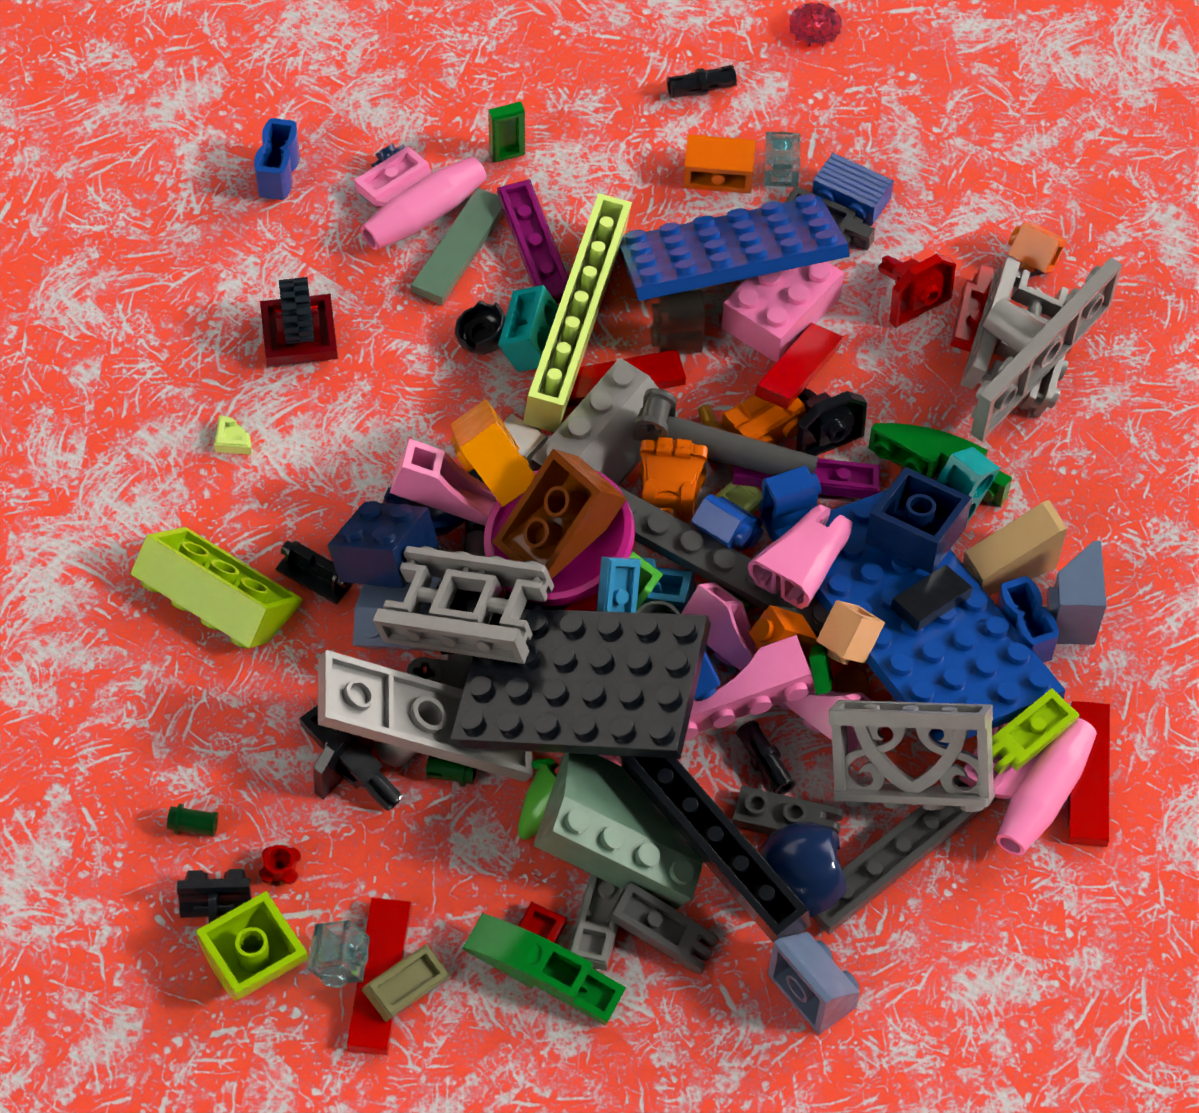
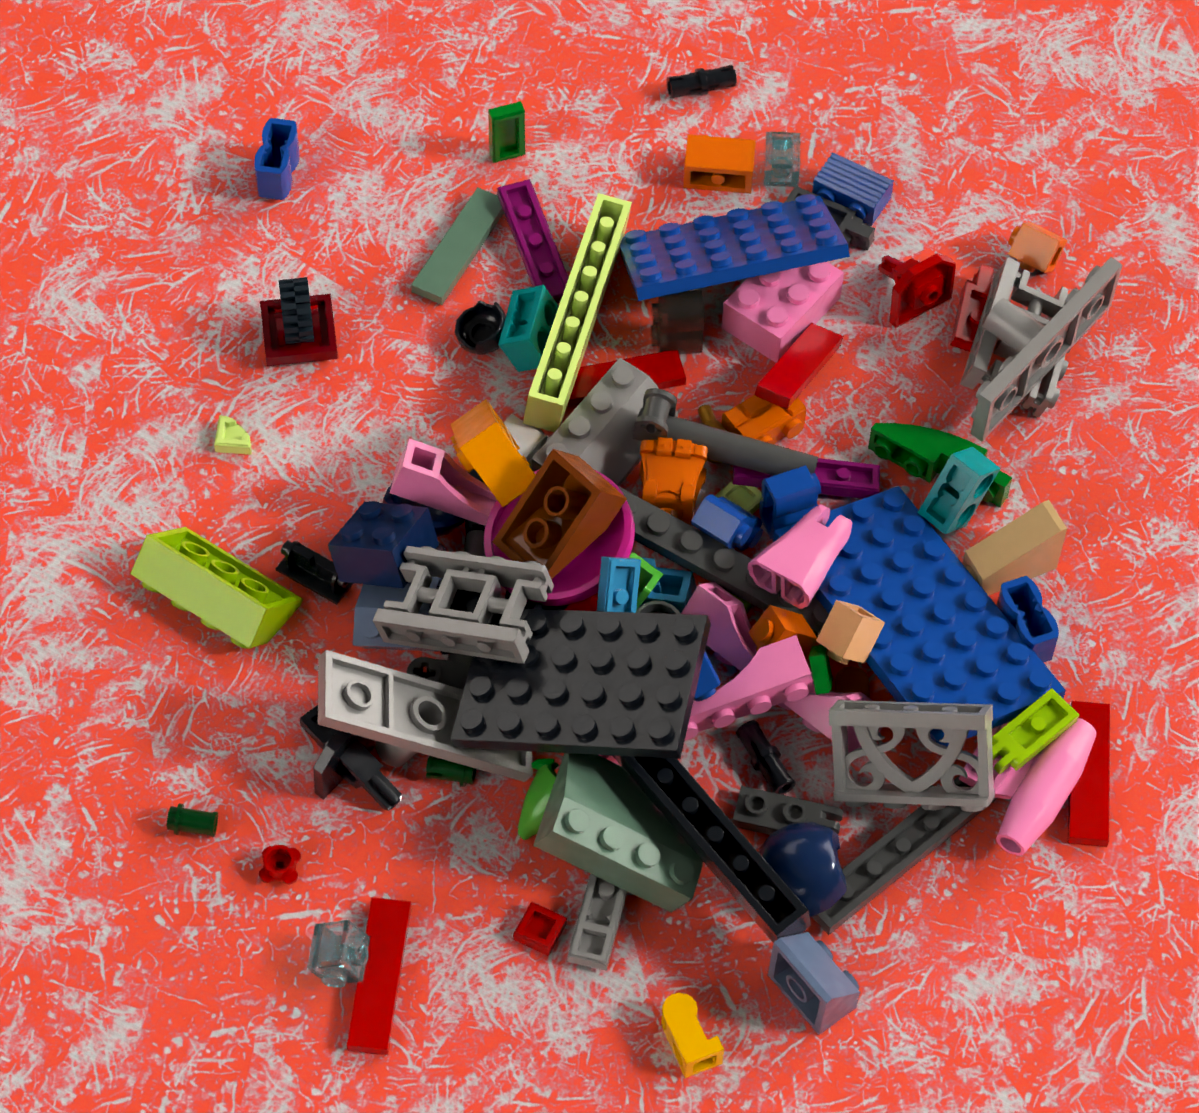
black hips [177,869,252,923] -> none
lime brick [196,891,308,1002] -> none
bright pink plate [354,146,486,250] -> none
olive tile [362,944,451,1022] -> none
dark blue plant [371,143,405,168] -> none
green slope [462,913,626,1026] -> none
dark grey hinge [608,882,719,974] -> none
clear pink gear [789,3,842,47] -> none
black piece [796,388,867,456] -> none
dark blue brick [865,467,972,574] -> none
black tile [890,565,973,631] -> none
sand blue slope [1044,541,1106,645] -> none
none -> yellow leg [661,993,724,1078]

